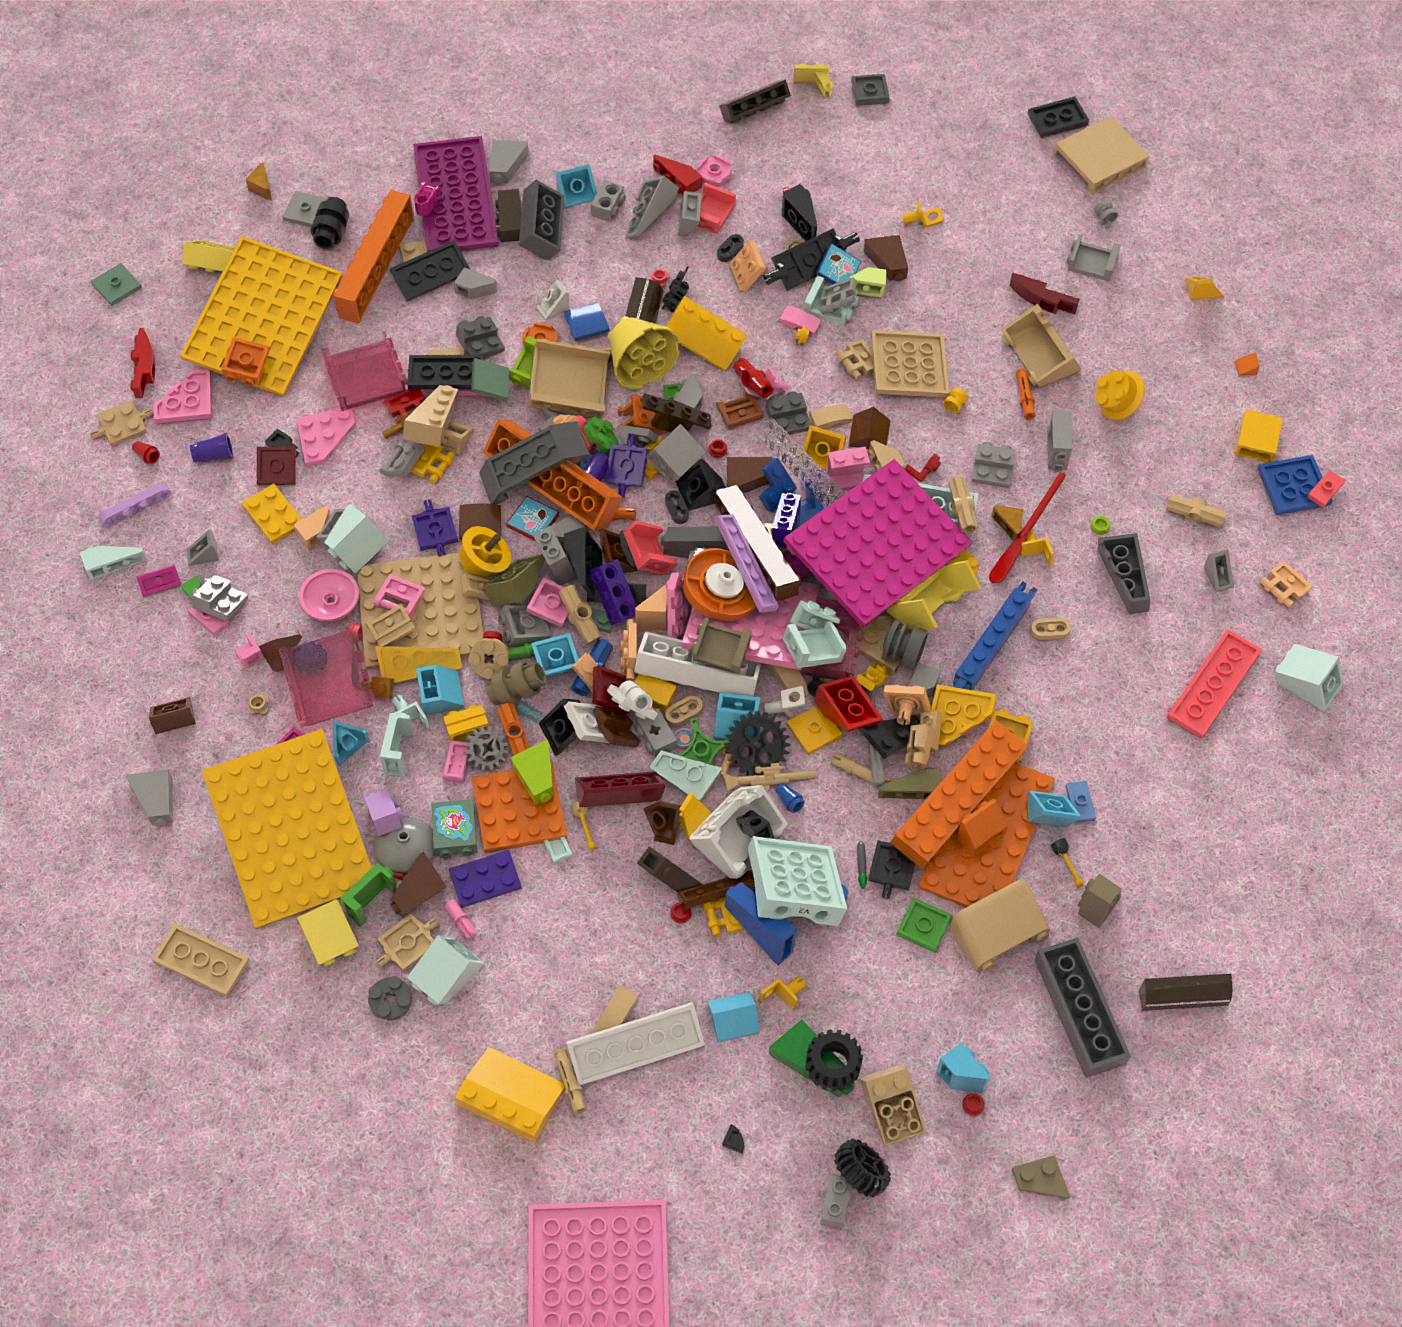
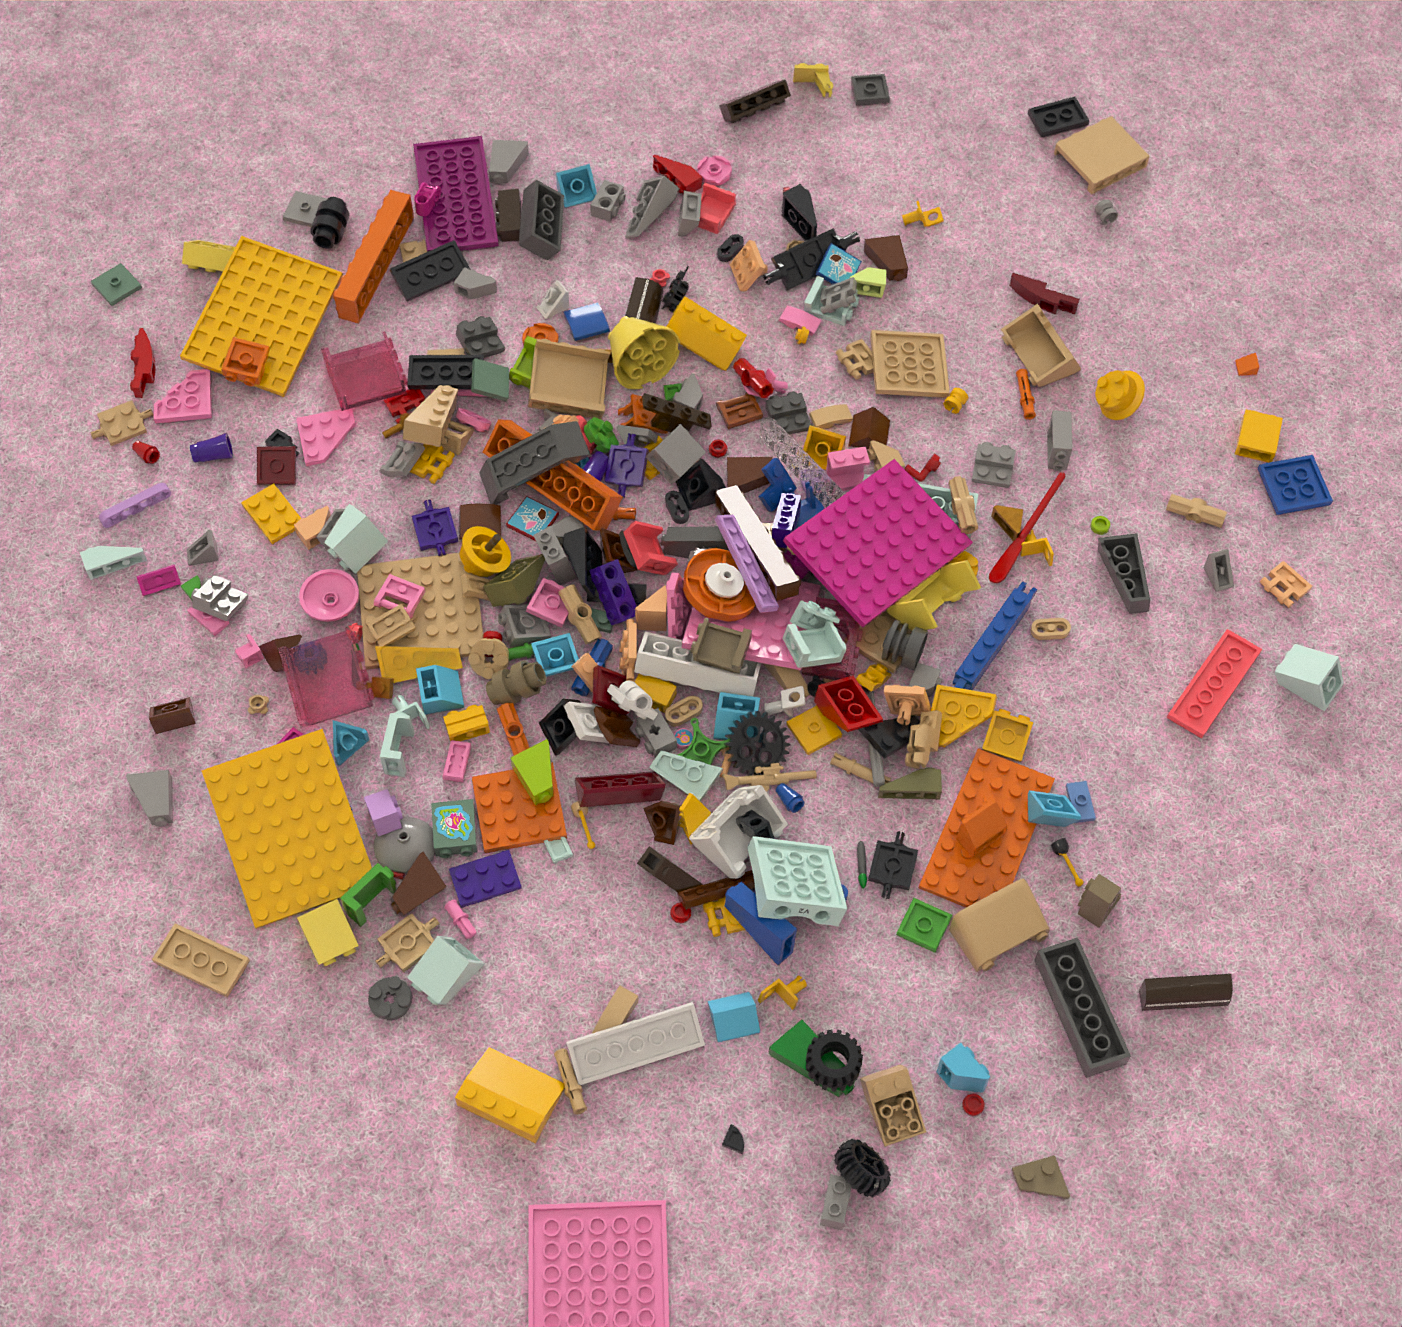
pearl gold slope [246,163,272,200] -> none
light grey gear [463,726,508,771] -> none
clear light blue pin [516,701,543,723] -> none
orange brick [891,720,1028,870] -> none
light grey panel [1066,234,1121,282] -> none
yellow slope [1185,276,1224,300] -> none
coral plate [1307,470,1346,508] -> none
none -> bright pink plate [456,408,492,432]

